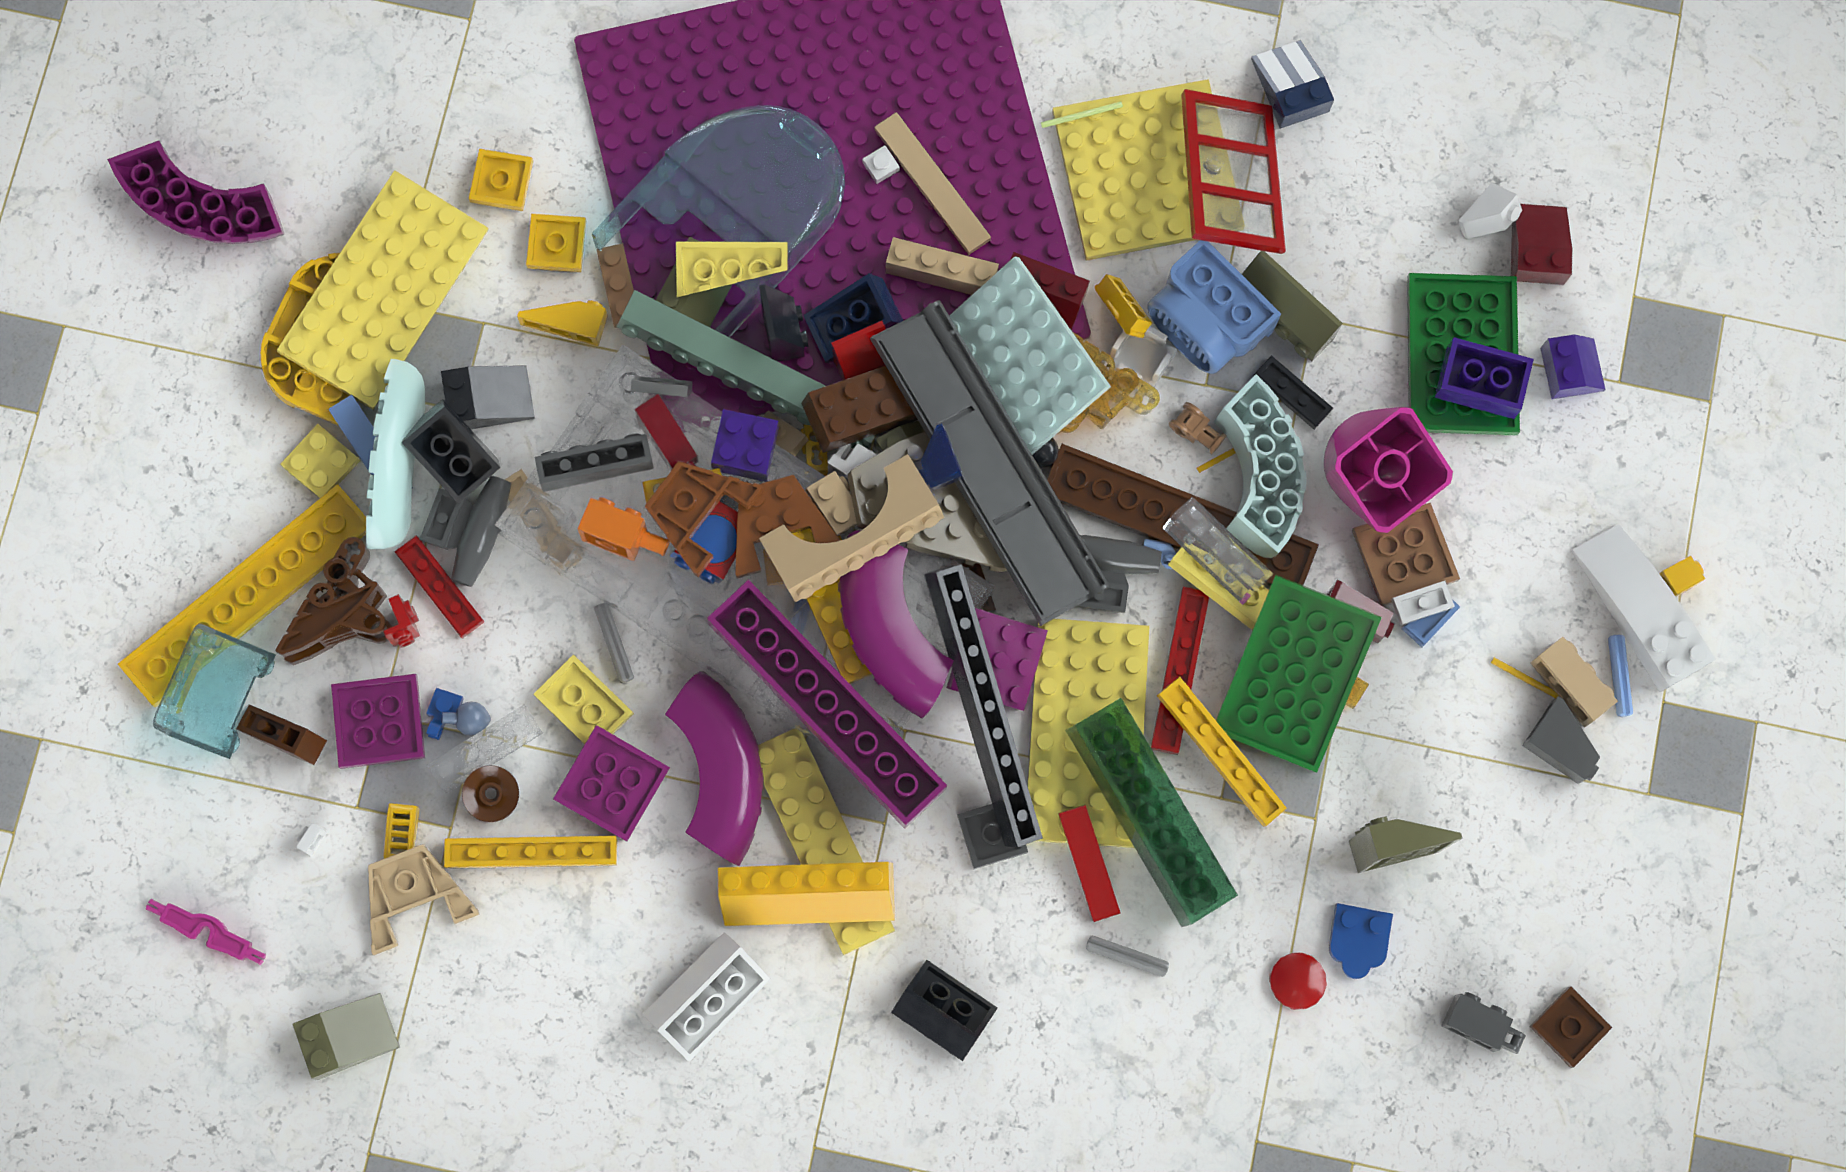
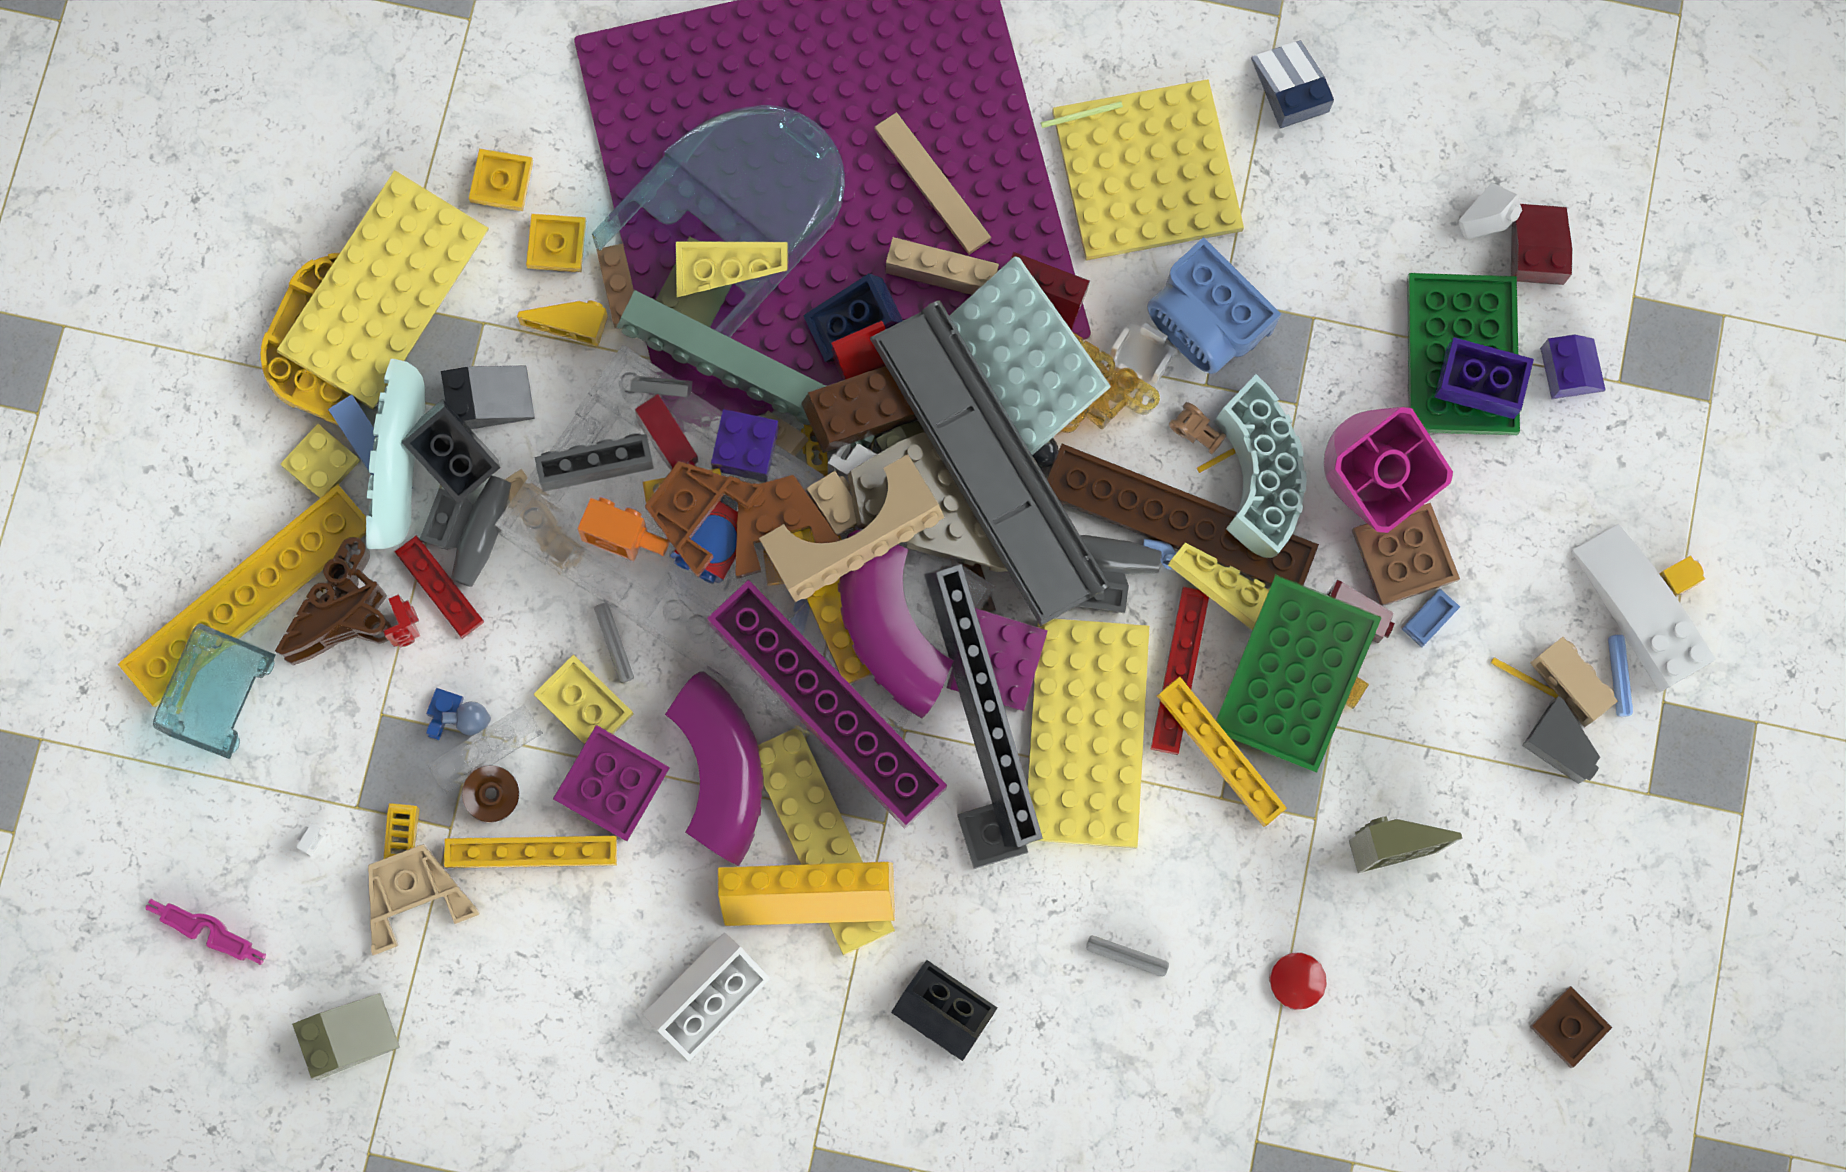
magenta brick [107,140,284,244] -> none
reddish brown slope [236,704,327,765] -> none
magenta plate [331,674,425,769] -> none
black slope [759,284,809,362] -> none
white plate [862,146,900,184] -> none
clear blue slope [919,423,964,491] -> none
red tile [1058,804,1121,922] -> none
clear green brick [1065,698,1238,927] -> none
yellow piece [1095,274,1152,338] -> none
clear brick [1163,497,1273,605] -> none
door [1181,89,1286,254] -> none
olive slope [1242,251,1343,362] -> none
black tile [1253,355,1333,430] -> none
blue plate [1329,903,1393,979] -> none
white plate [1391,581,1455,625] -> none
dark grey brick [1442,992,1526,1054] -> none

